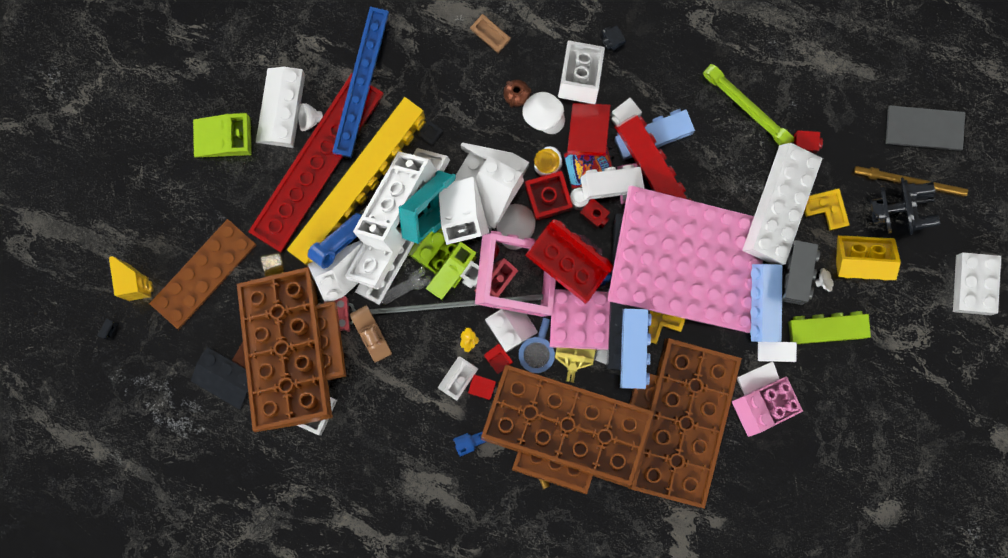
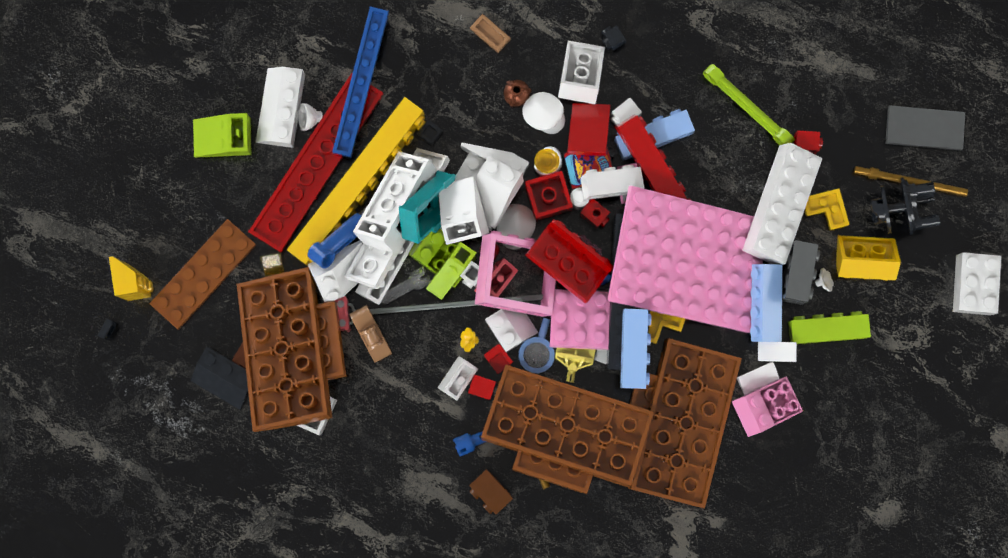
none -> reddish brown brick [469,469,513,514]

